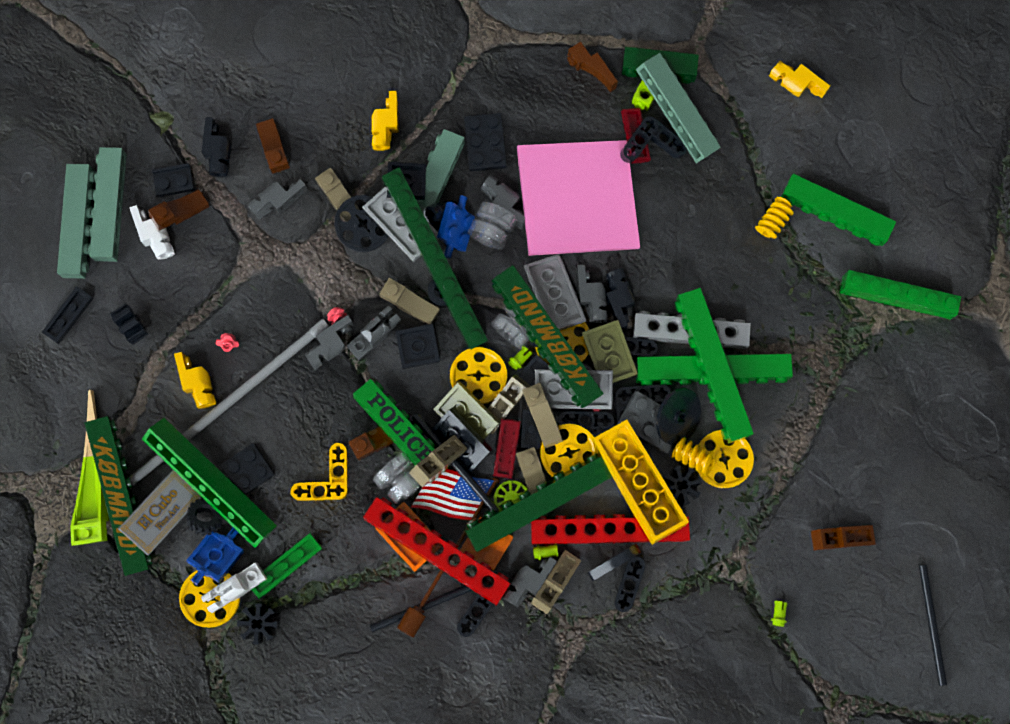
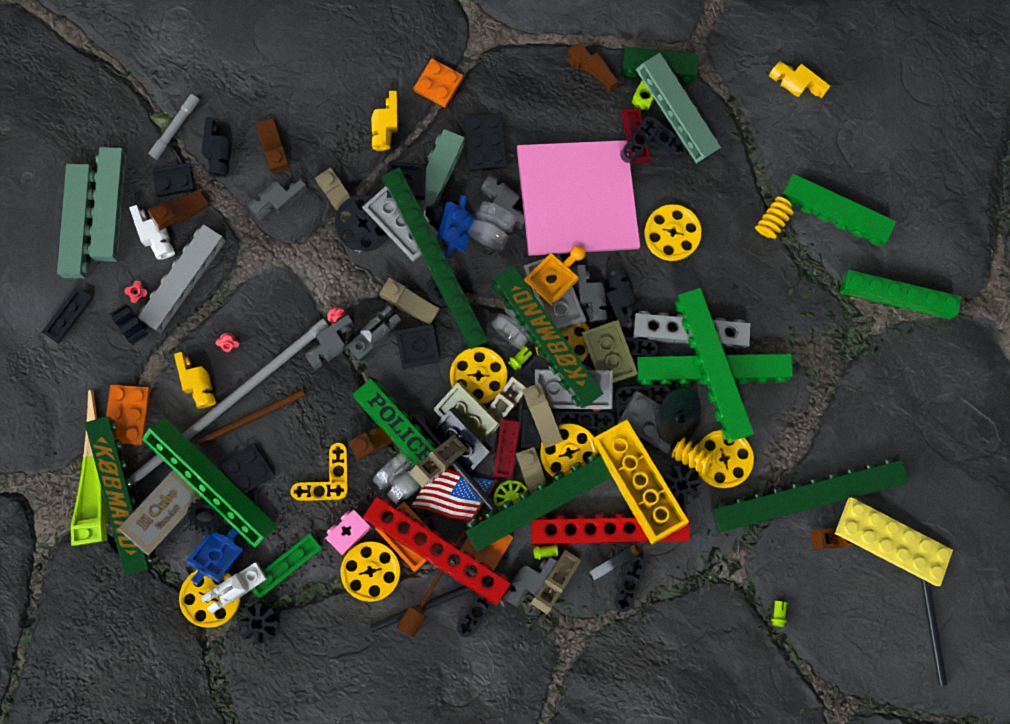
none -> orange plate [106,385,151,446]
none -> coral plate [124,281,148,303]
none -> light grey brick [137,224,226,334]
none -> light grey piece [148,94,200,160]
none -> reddish brown piece [197,389,306,446]
none -> bright pink brick [326,510,372,556]
none -> yellow wedge [341,542,400,602]
none -> orange plate [413,58,464,108]
none -> light orange plate [524,246,585,306]
none -> yellow wedge [644,204,702,261]
none -> dark green brick [711,458,909,533]
none -> light yellow plate [835,497,953,586]

